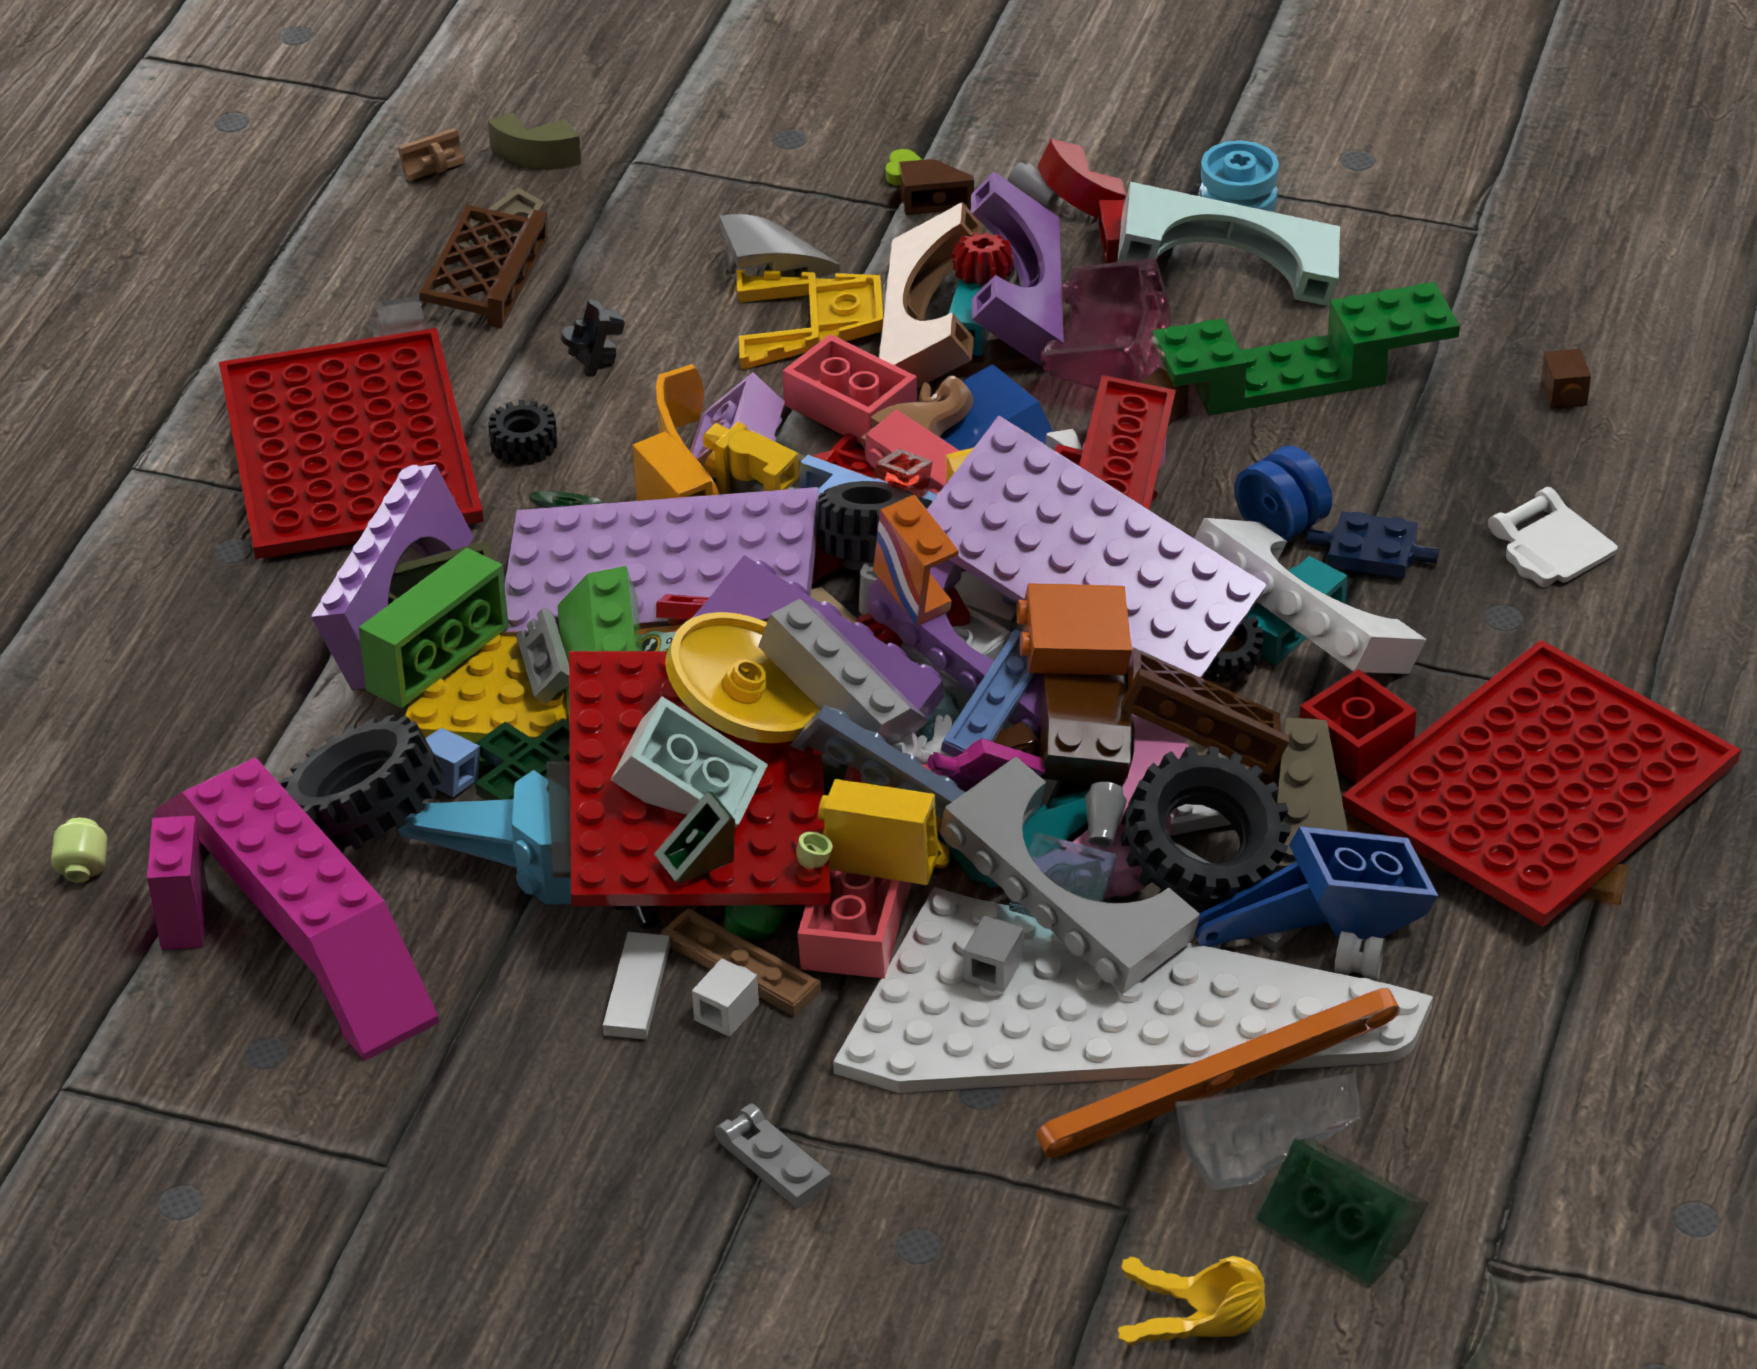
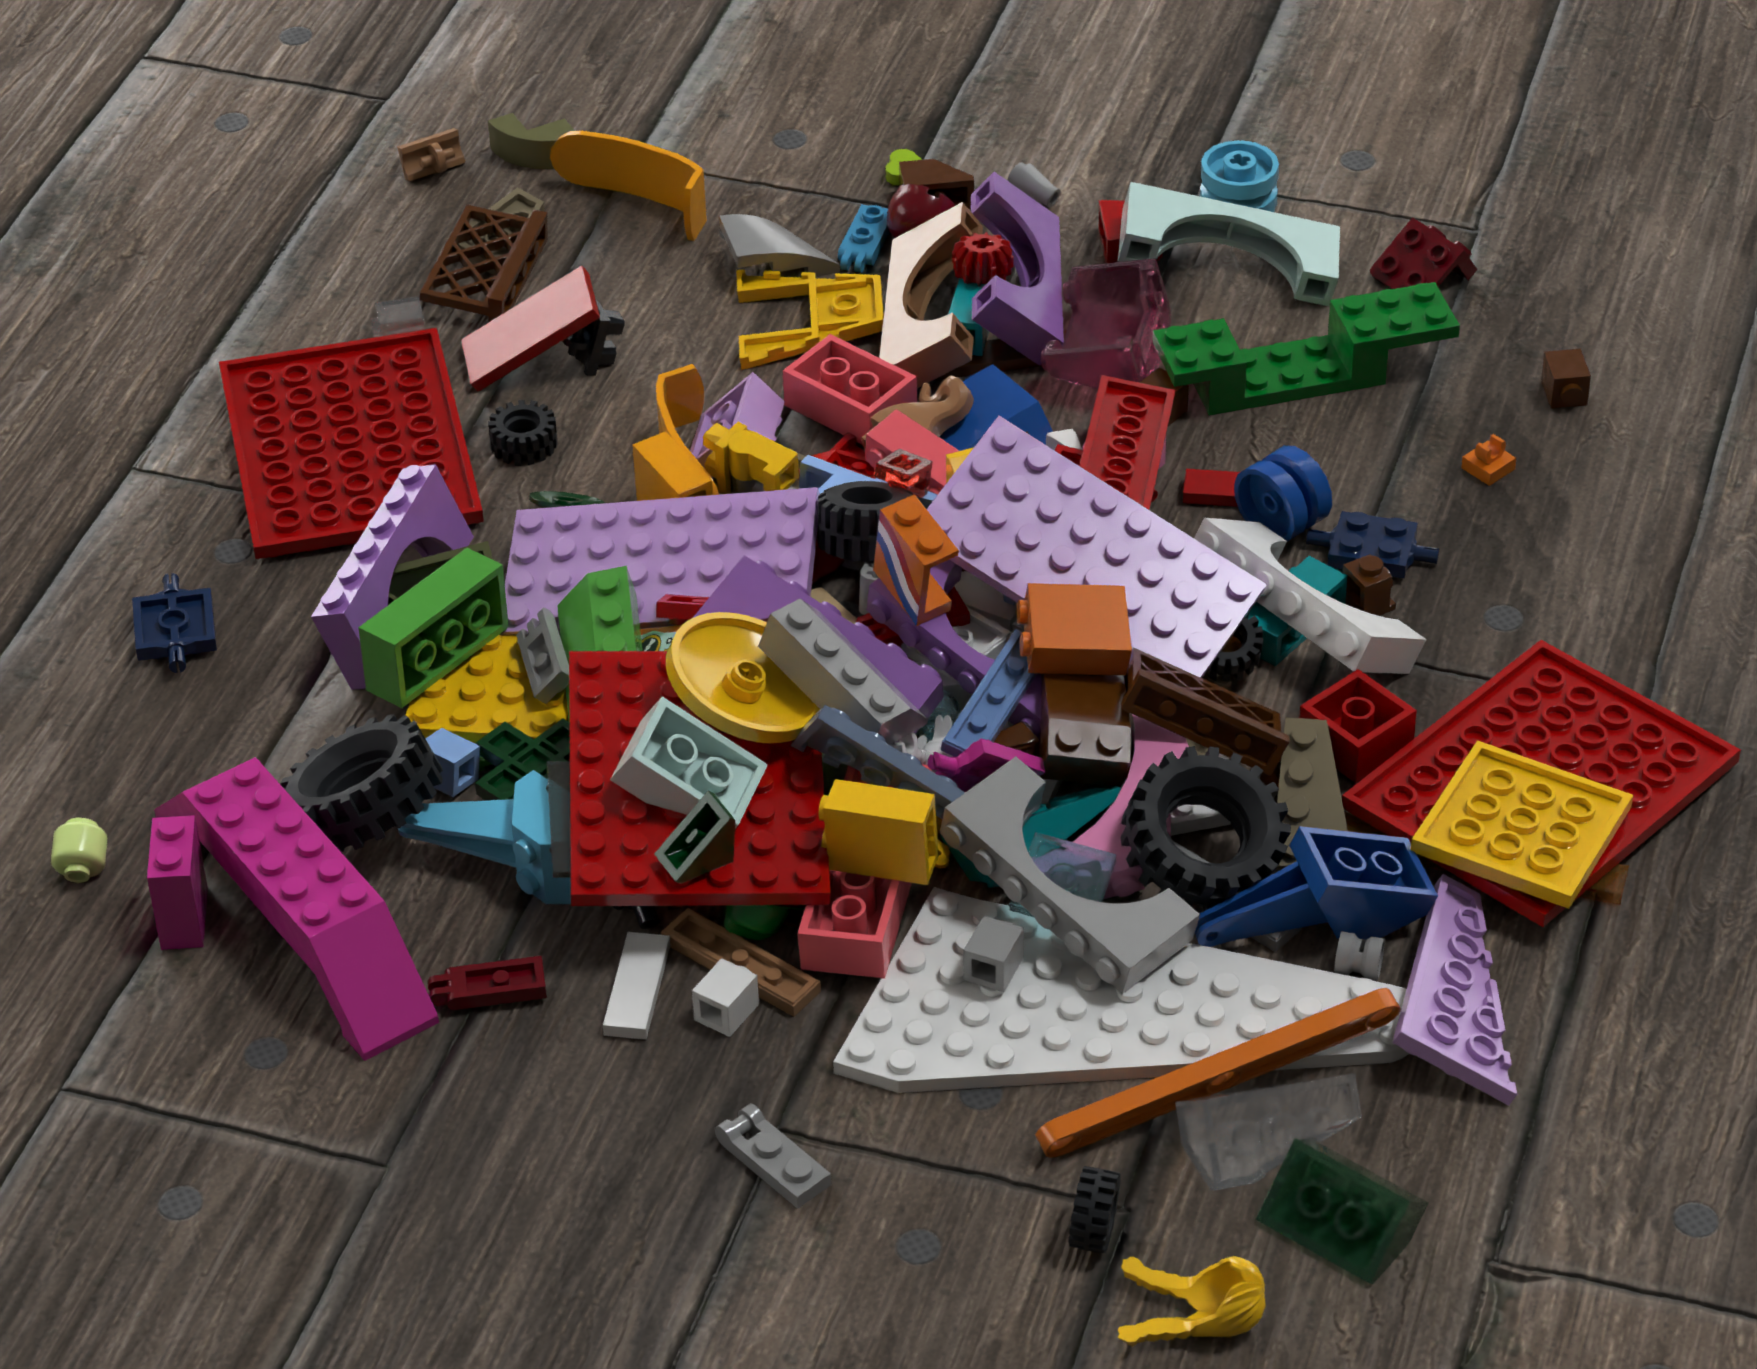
yellowish green hinge [796,832,833,869] -> none
red brick [1037,139,1126,218] -> none
light grey cone [1085,782,1127,848] -> none
white piece [1488,487,1618,587] -> none
none -> dark blue plate [132,573,217,673]
none -> dark red hinge [427,956,547,1010]
none -> tile [461,265,600,392]
none -> light orange piece [550,130,707,241]
none -> dark azure hinge [838,204,890,273]
none -> dark red cylinder [887,184,956,238]
none -> black tyre [1069,1166,1121,1253]
none -> red tile [1183,468,1240,507]
none -> reddish brown brick [1343,554,1396,616]
none -> dark red bracket [1370,217,1477,289]
none -> lavender wing [1392,874,1517,1106]
none -> yellow plate [1410,740,1633,909]
none -> orange tile [1461,434,1516,486]

